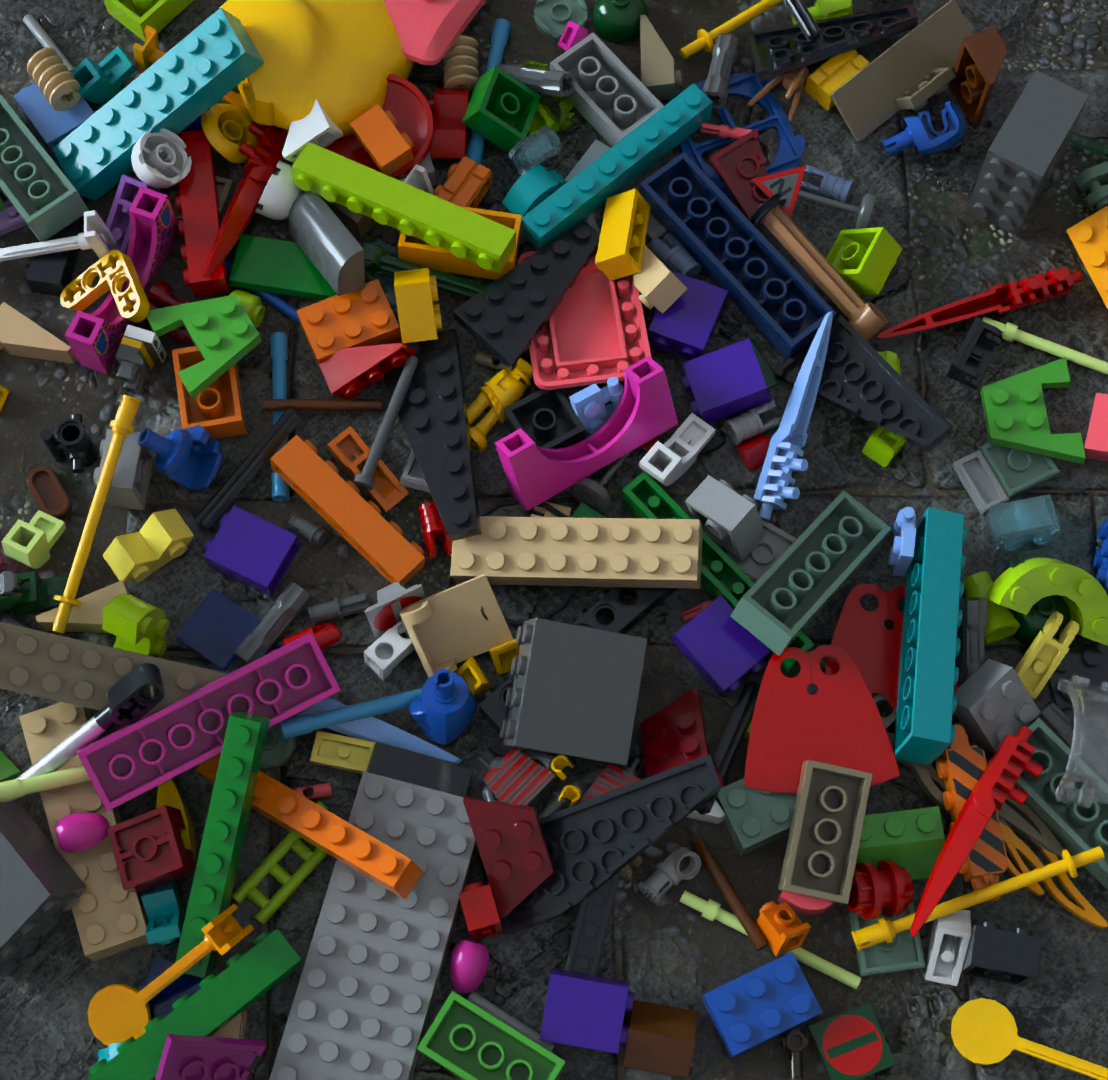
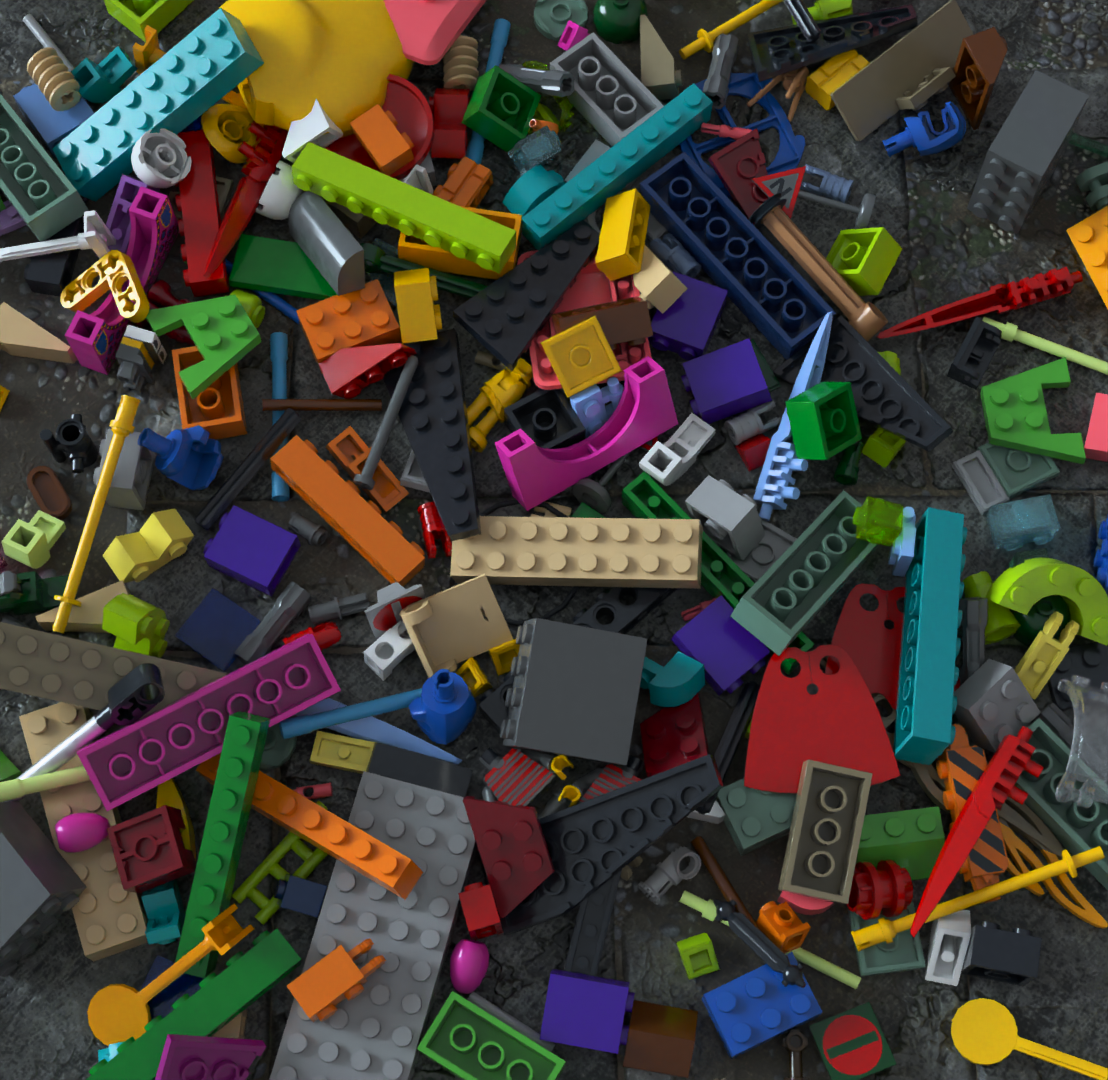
none -> dark blue brick [274,874,327,918]
none -> orange hinge [287,938,386,1022]
none -> orange piece [529,119,559,137]
none -> yellow tile [540,316,622,398]
none -> reddish brown slope [551,296,653,350]
none -> teal brick [640,651,705,707]
none -> lime slope [676,933,720,980]
none -> black wheel [713,899,806,988]
none -> green brick [785,382,862,460]
none -> dark green pin [833,441,864,486]
none -> clear neon green brick [853,496,903,547]

